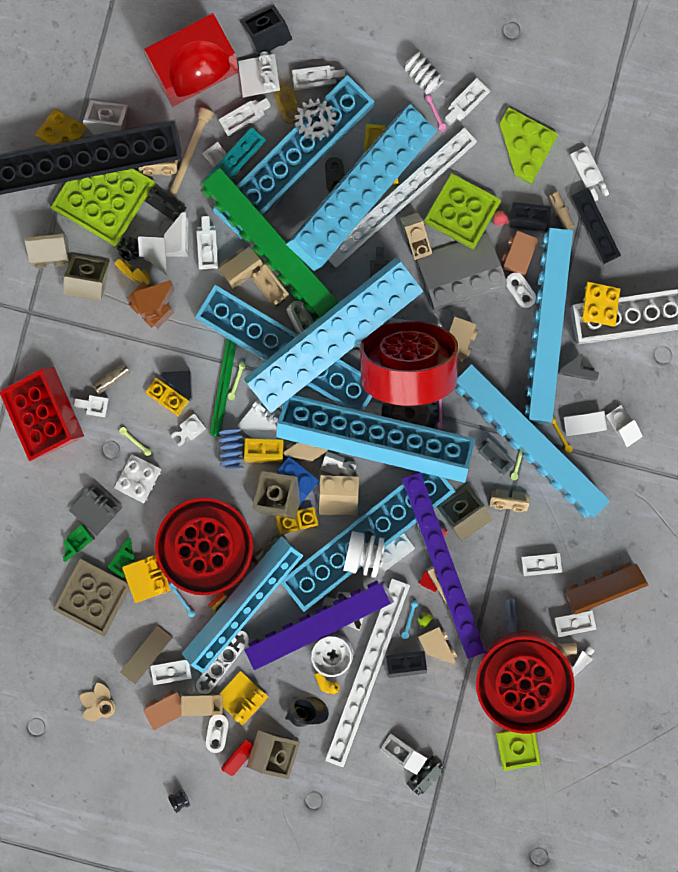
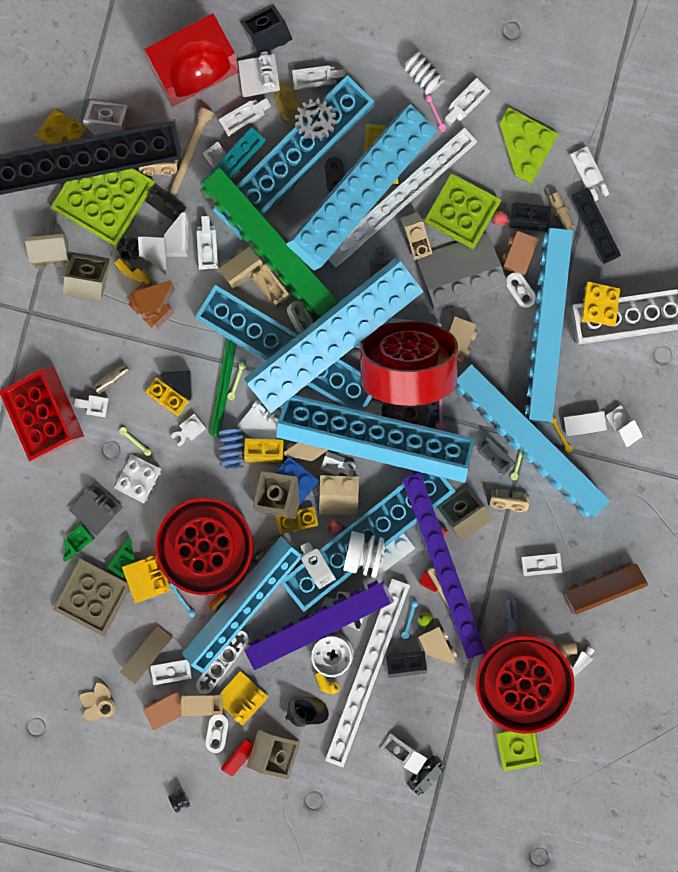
white plate [554,610,596,637] -> none
dark grey slope [558,354,599,381] -> none
none -> white torso [300,542,336,589]
none -> coral hinge [328,518,345,535]

